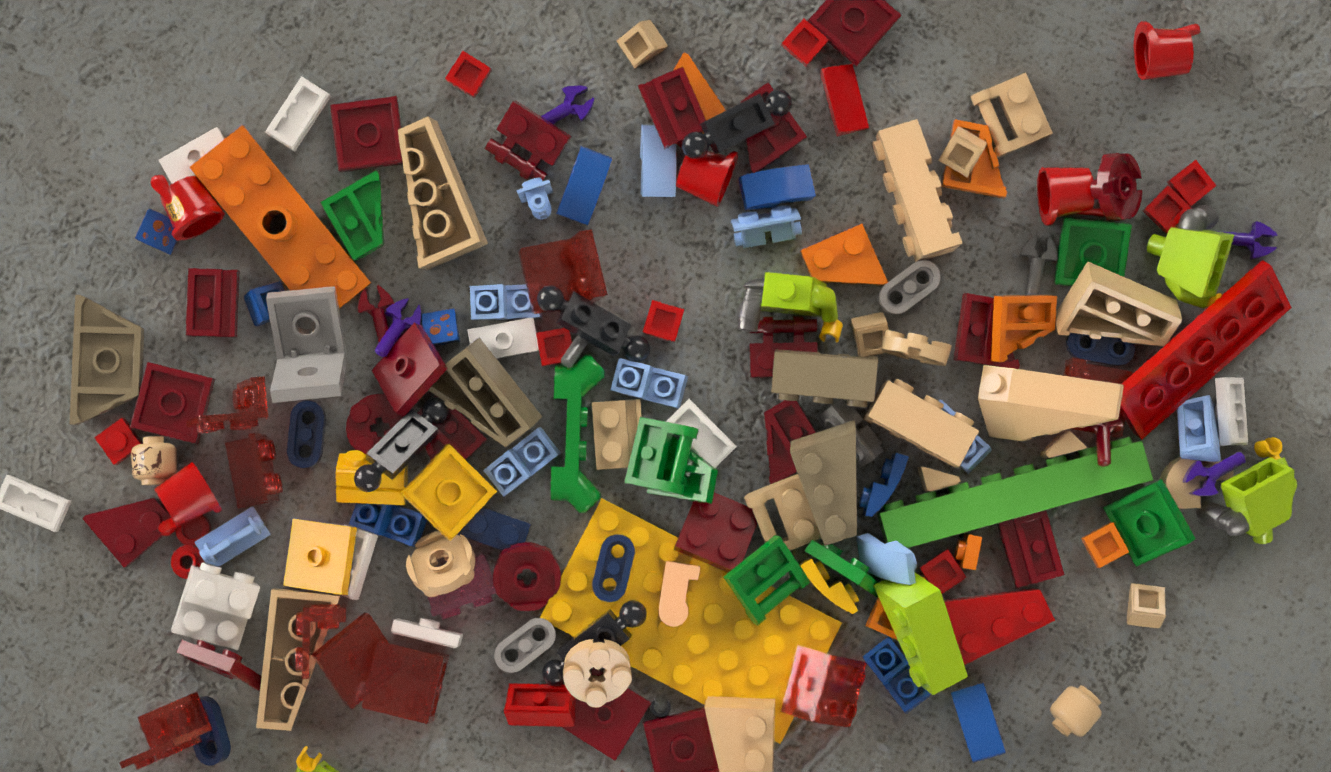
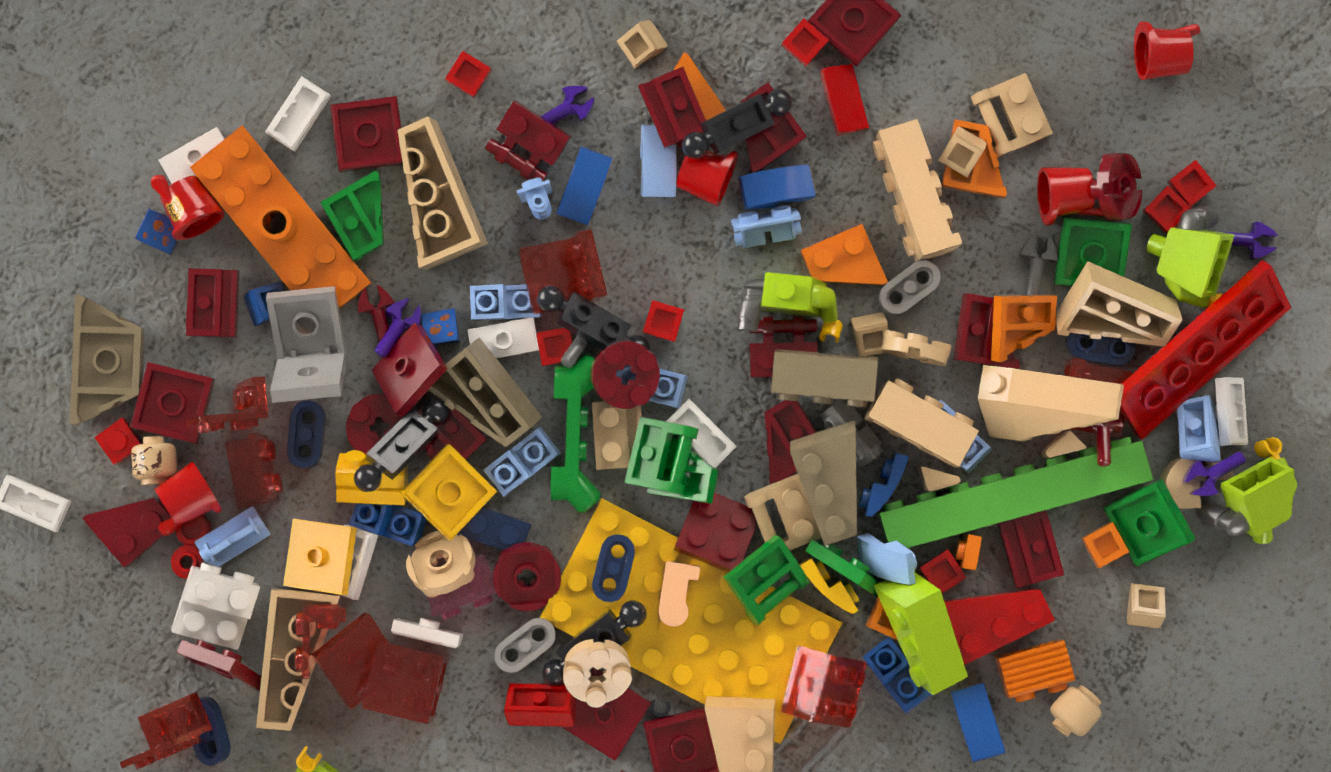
none -> dark red plate [591,341,660,409]
none -> orange brick [995,639,1075,702]

